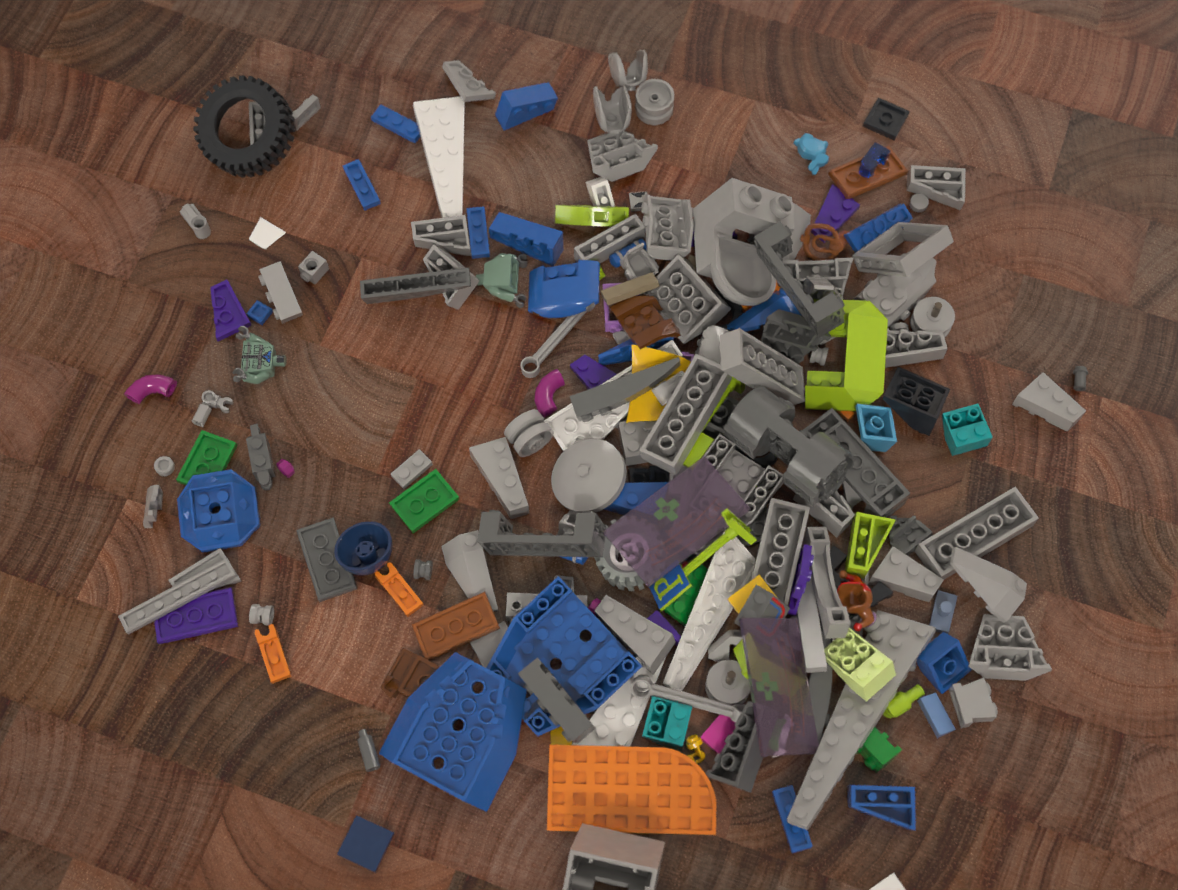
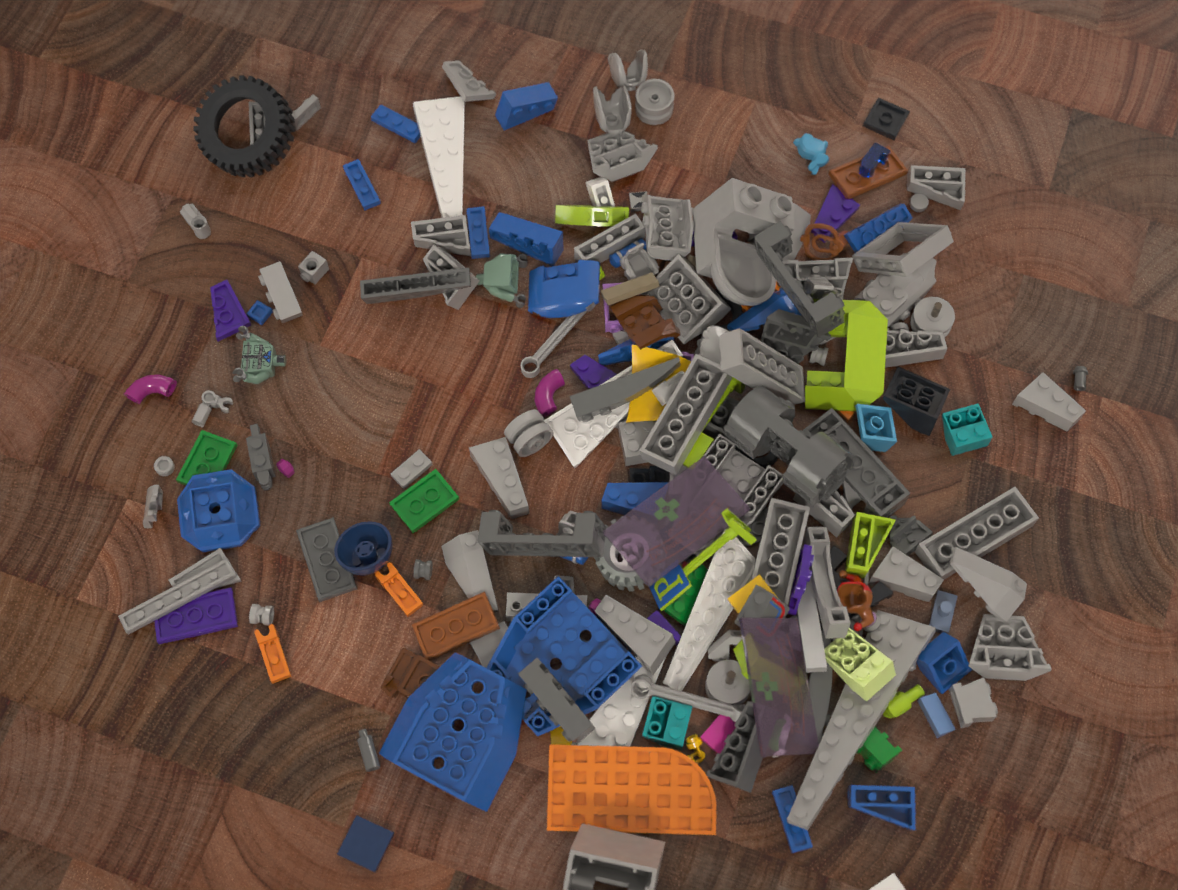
white sticker [249,217,286,249] -> none
light grey dish [551,439,627,513] -> none

